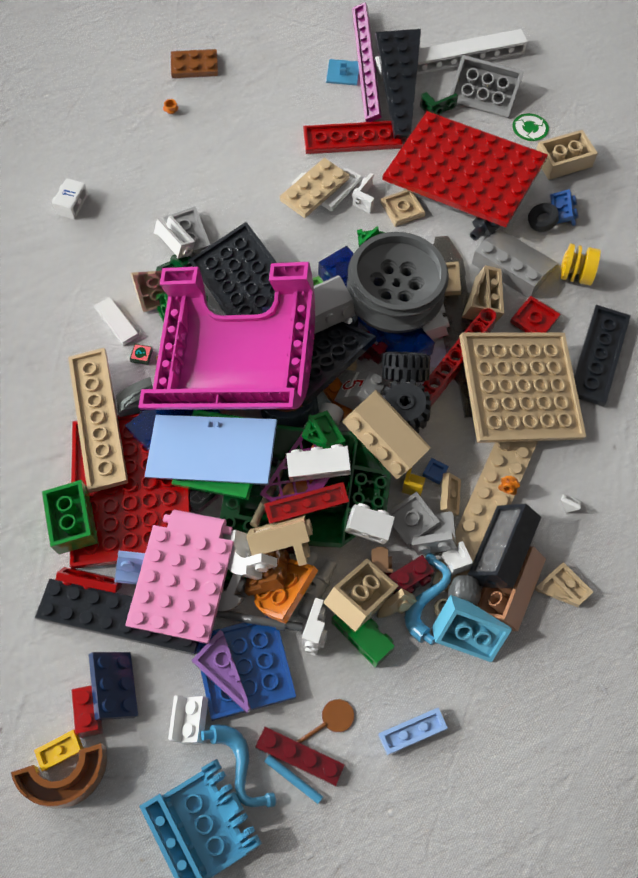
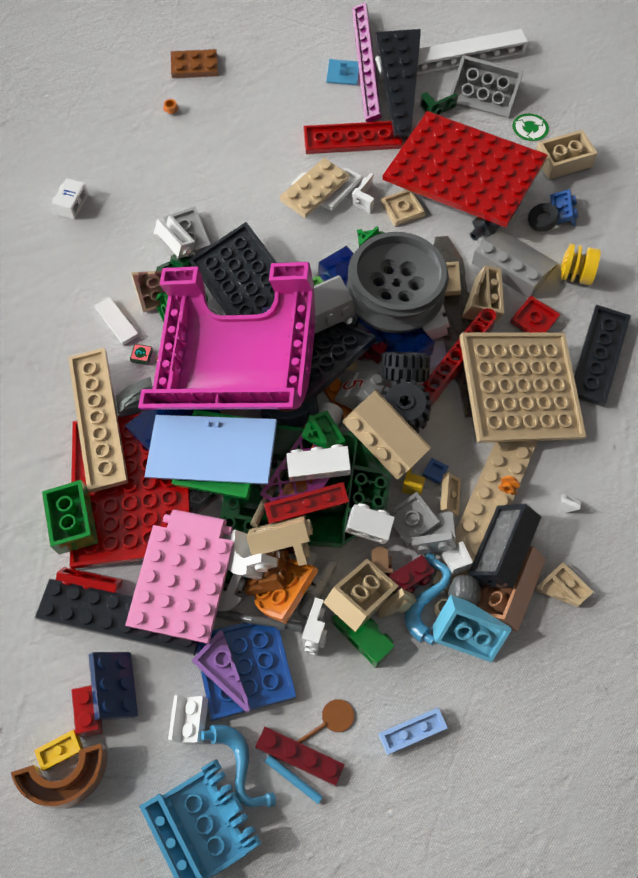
light blue bracket [115,550,145,585] -> none

